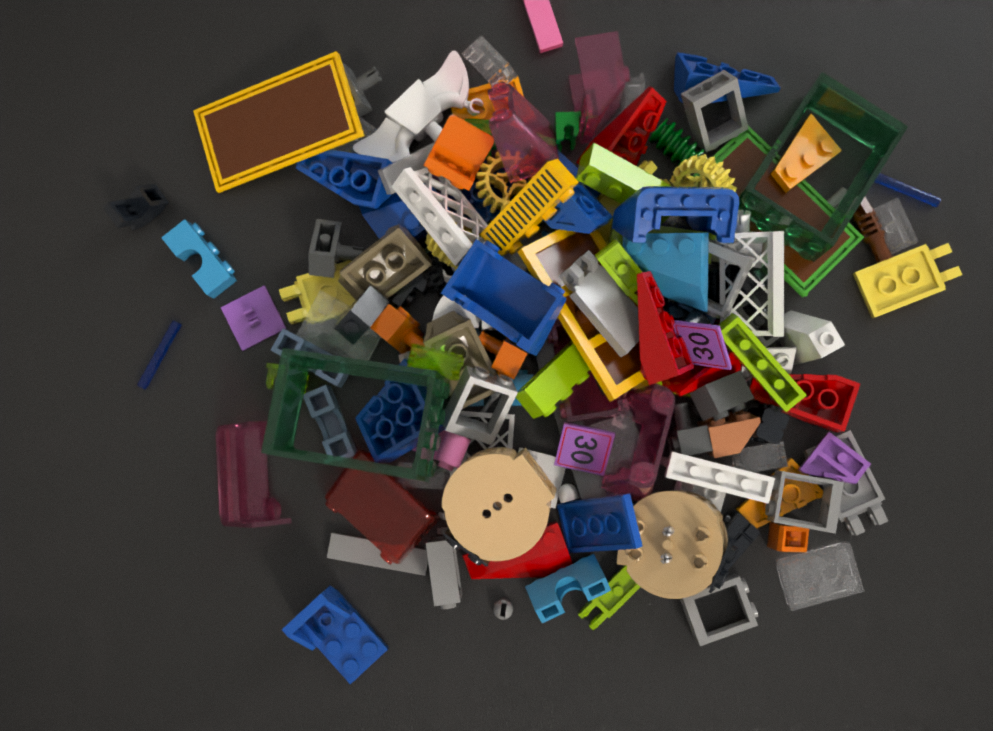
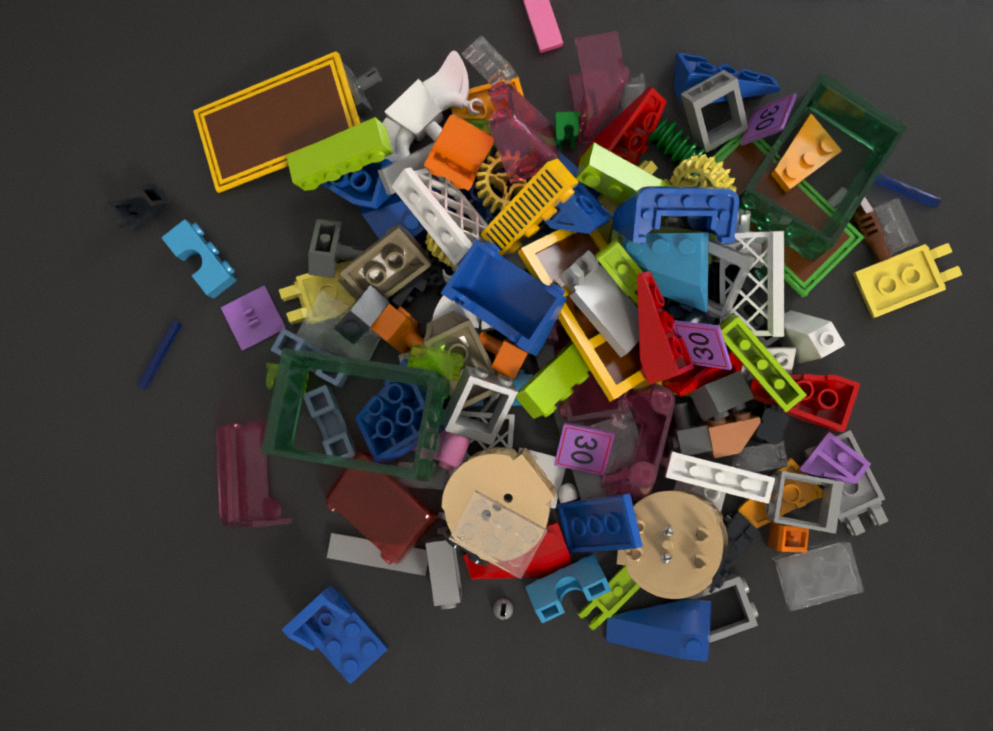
none -> lime brick [287,117,393,191]
none -> clear plate [449,490,547,579]
none -> blue wedge [606,598,711,662]
none -> medium lavender piece [740,93,797,146]

